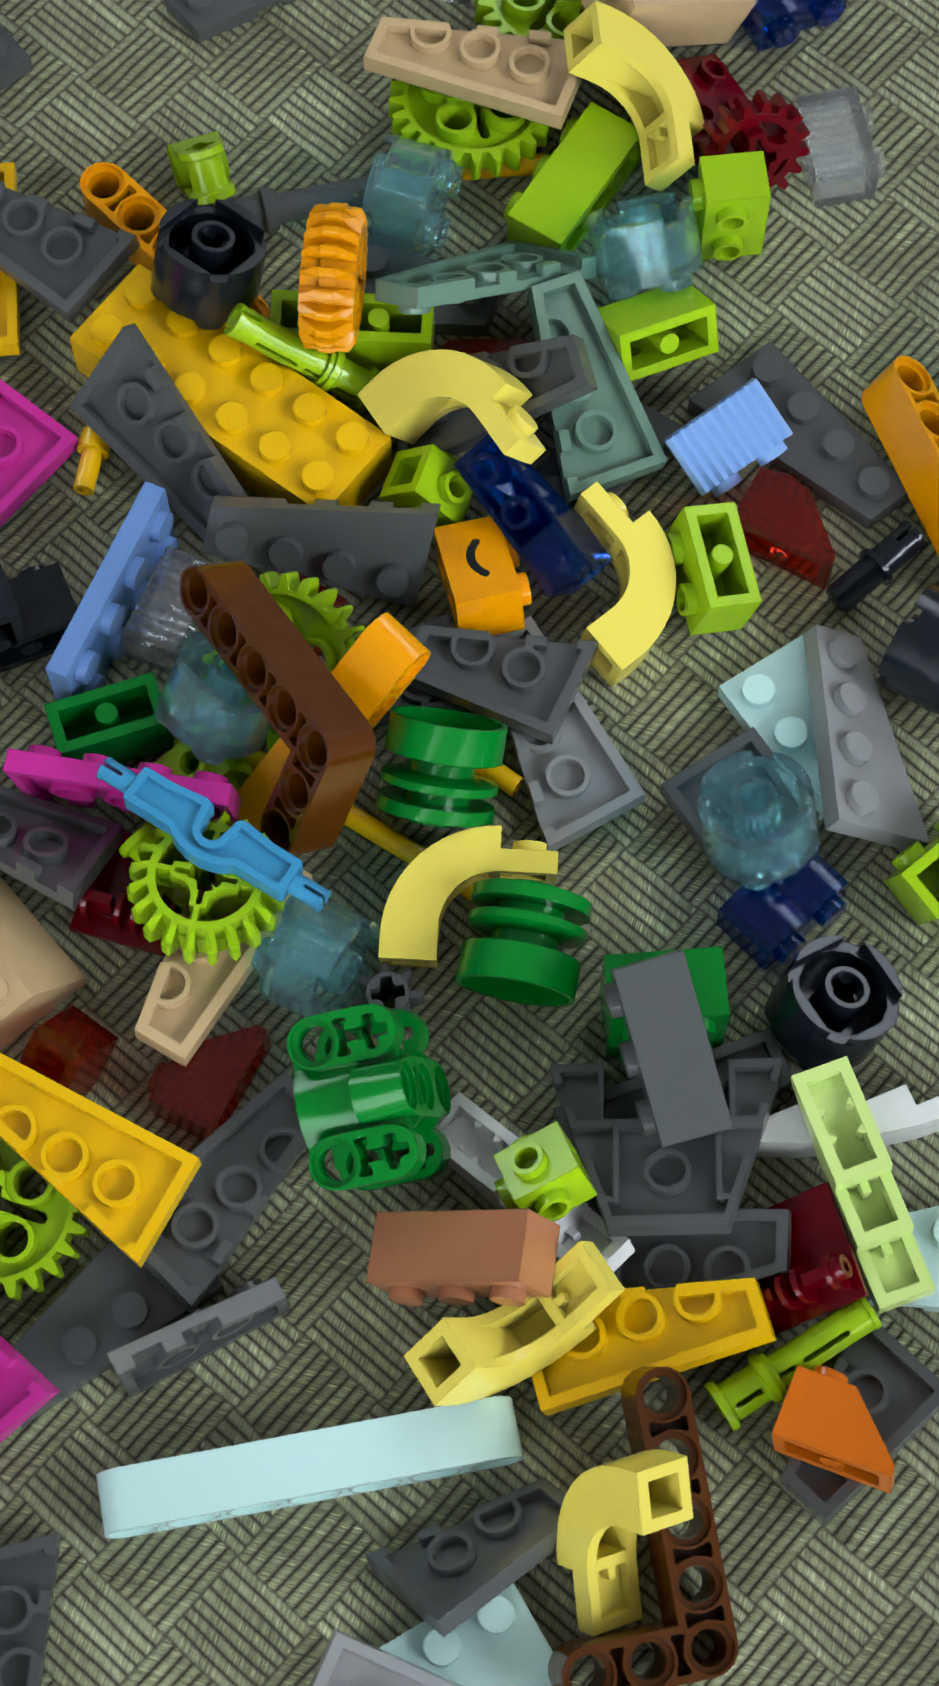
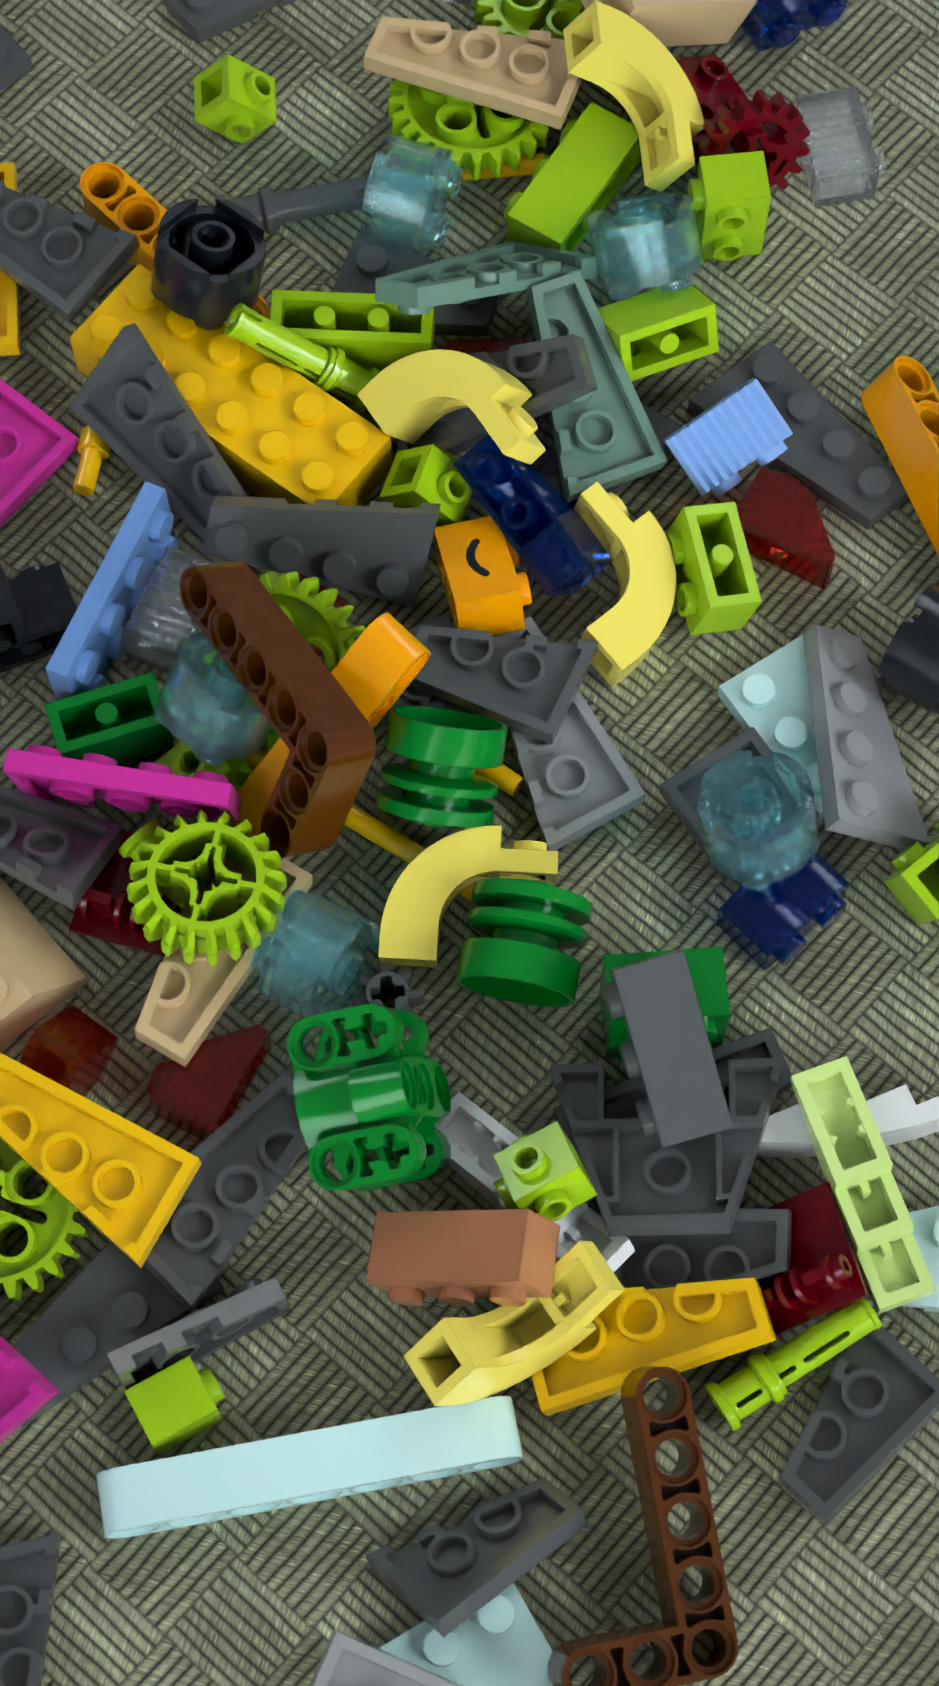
dark azure piece [97,757,331,913] -> none
lime piece [166,131,236,205] -> none
light orange gear [297,202,368,354] -> none
light yellow arch [556,1449,693,1636] -> none
black brick [764,935,902,1071] -> none
orange slope [772,1365,895,1494] -> none
black axle [826,520,927,612] -> none
none -> lime brick [124,1355,225,1455]
none -> lime brick [194,54,277,144]

